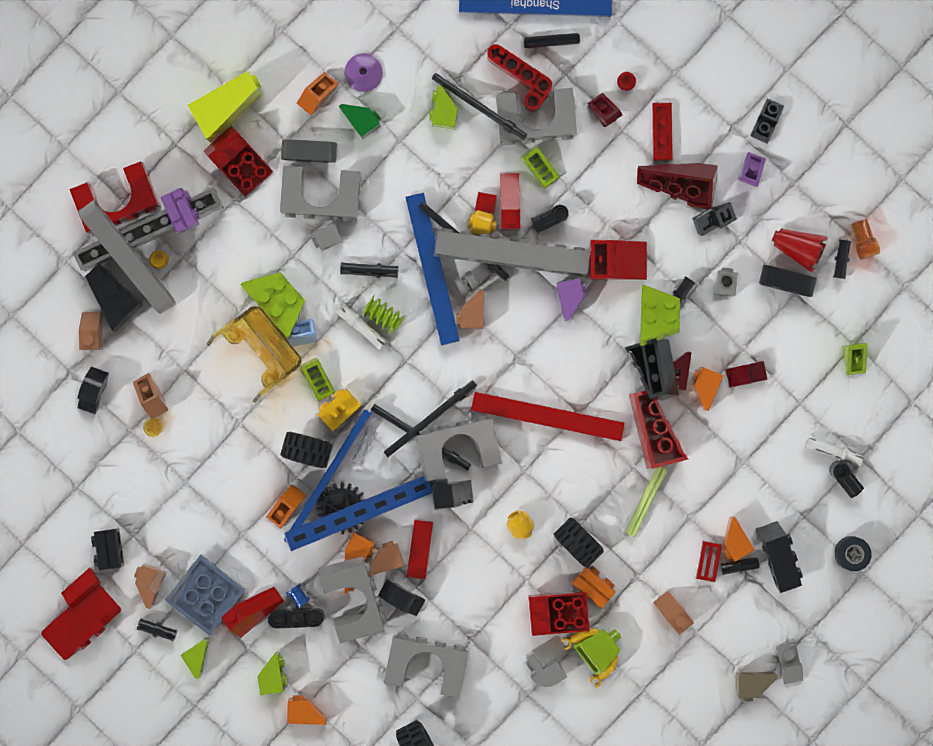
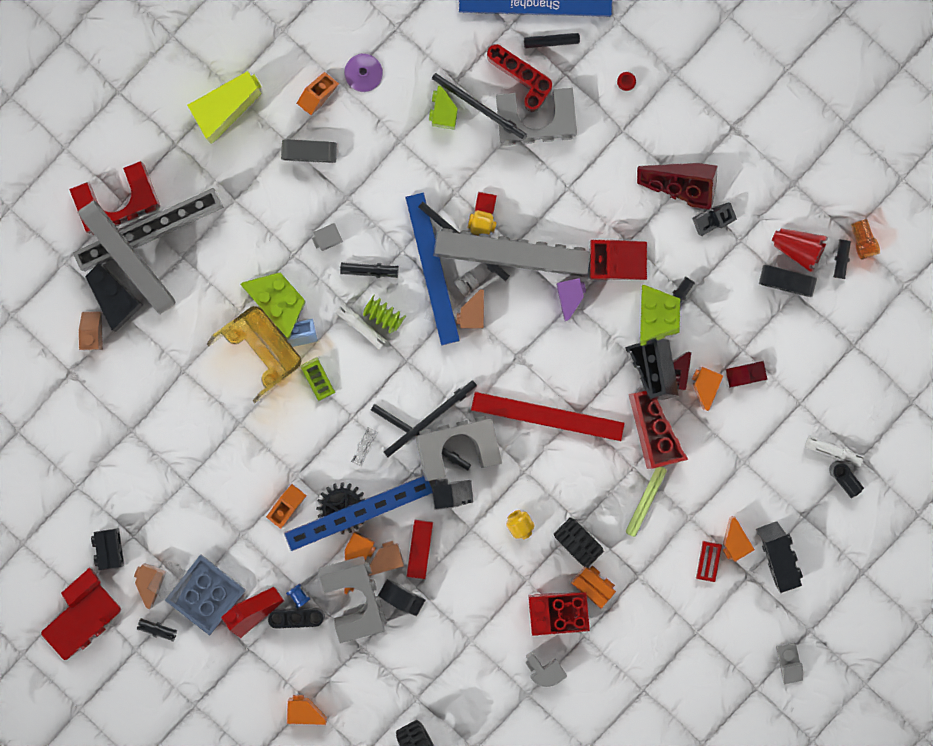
black brick [77,366,109,414] -> none
nougat slope [133,373,168,419] -> none
clear yellow plate [143,418,163,437] -> none
yellow plate [149,250,169,269] -> none
medium lavender brick [160,188,201,234] -> none
lime slope [180,638,209,679] -> none
red slope [203,125,273,197] -> none
lime slope [257,651,288,695] -> none
light grey arch [280,166,361,222] -> none
black tyre [280,432,333,468] -> none
blue tile [284,410,372,543] -> none
yellow brick [317,389,362,431] -> none
green slope [339,104,381,140] -> none
light grey arch [384,633,469,698] -> none
slope [500,173,521,231] -> none
lime slope [520,146,560,189] -> none
black piece [531,204,569,233] -> none
lime torso [560,628,621,688] -> none
dark red slope [587,93,623,127] -> none
red tile [652,103,673,161] -> none
nougat slope [653,591,694,635] -> none
light grey brick [714,268,738,297] -> none
black axle [720,557,760,575] -> none
dark tan slope [736,672,777,701] -> none
medium lavender slope [737,152,766,187] -> none
black slope [750,98,784,144] -> none
black wheel [835,536,872,571] -> none
lime slope [842,343,868,375] -> none

